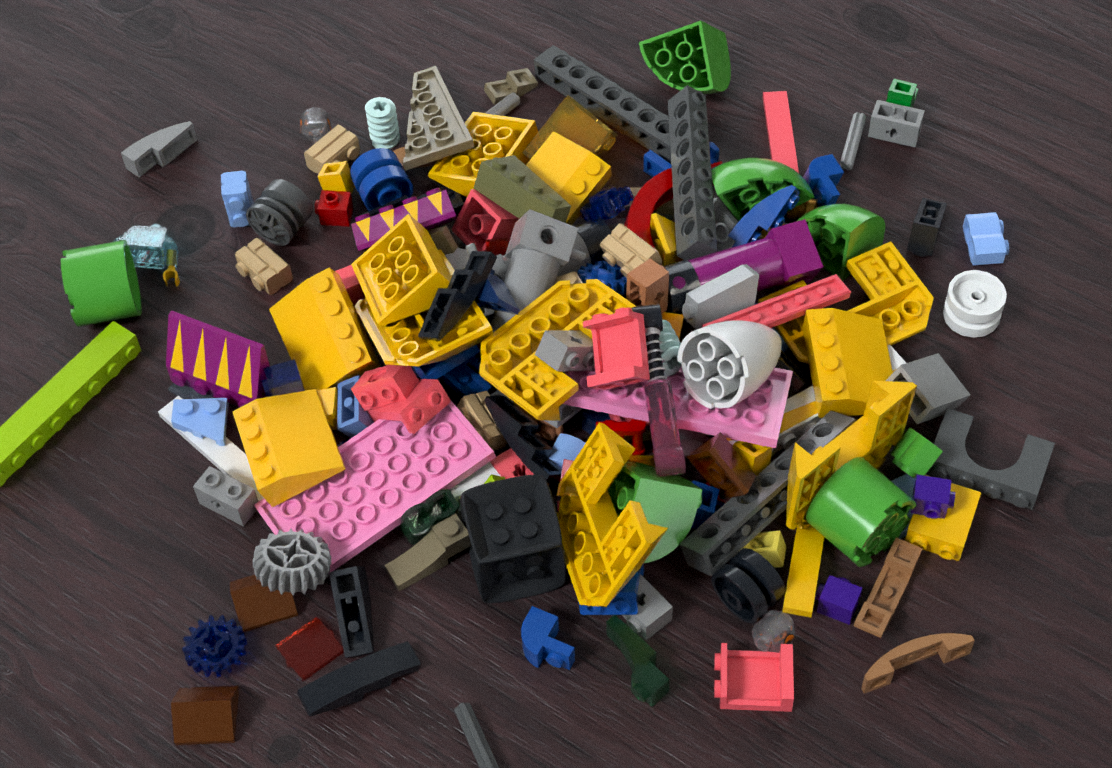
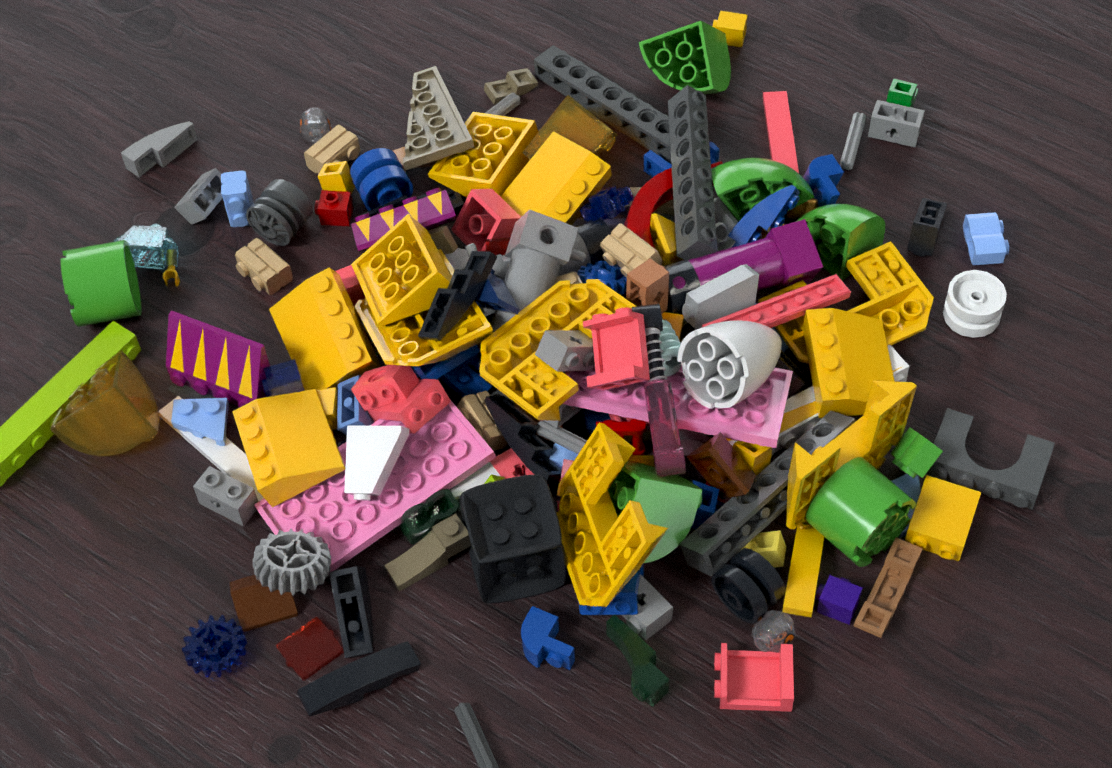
reddish brown slope [171,685,239,745] -> none
light aqua piece [365,97,400,149] -> none
olive wedge [474,155,571,223] -> none
medium nougat slope [861,633,975,694] -> none
light grey brick [886,353,970,424] -> none
dark purple brick [910,475,955,519] -> none
none -> clear yellow brick [50,350,159,456]
none -> light grey brick [174,168,222,225]
none -> white slope [344,426,409,501]
none -> light grey axle [536,421,587,454]
none -> yellow brick [712,11,748,47]

